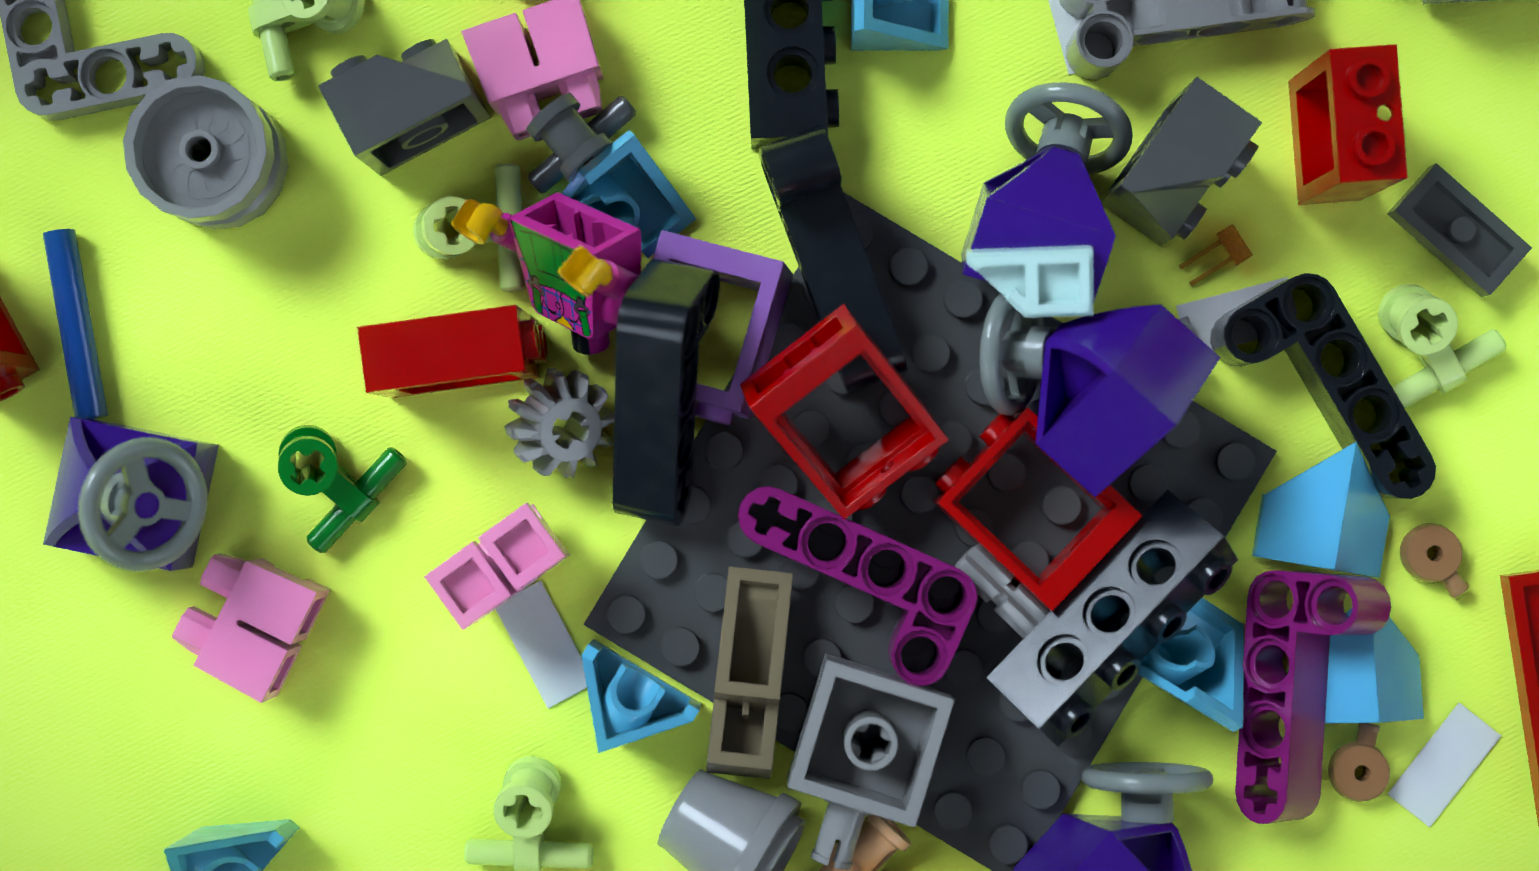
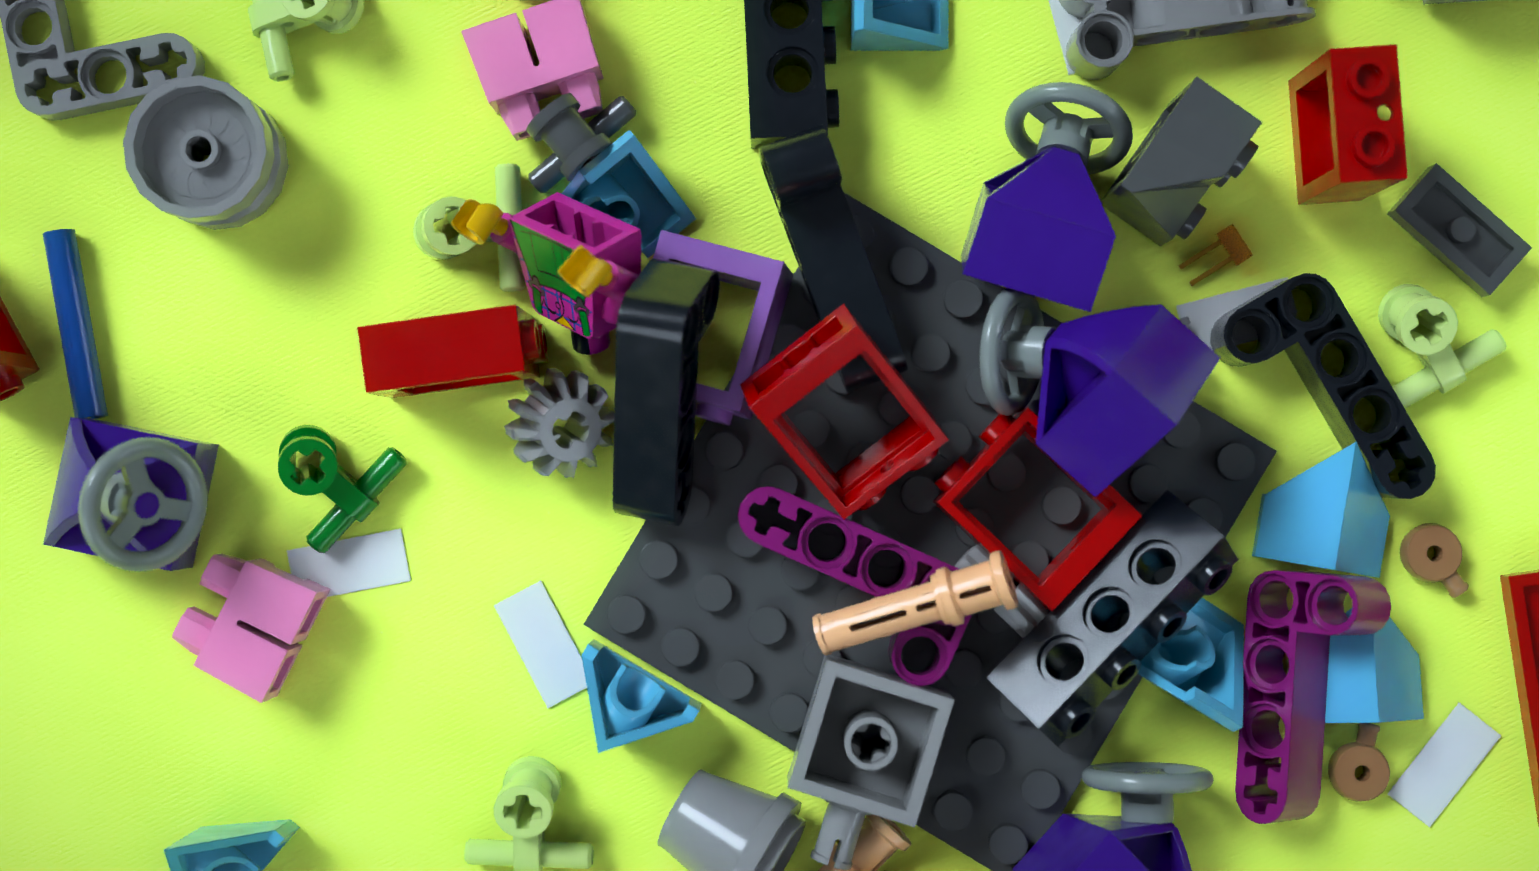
dark grey slope [318,38,491,176] -> none
bright pink hips [424,502,570,630] -> none
dark tan slope [706,566,793,779] -> none
light aqua tile [966,245,1093,318] -> none
none -> white sticker [287,528,411,597]
none -> light nougat pin [812,550,1018,656]

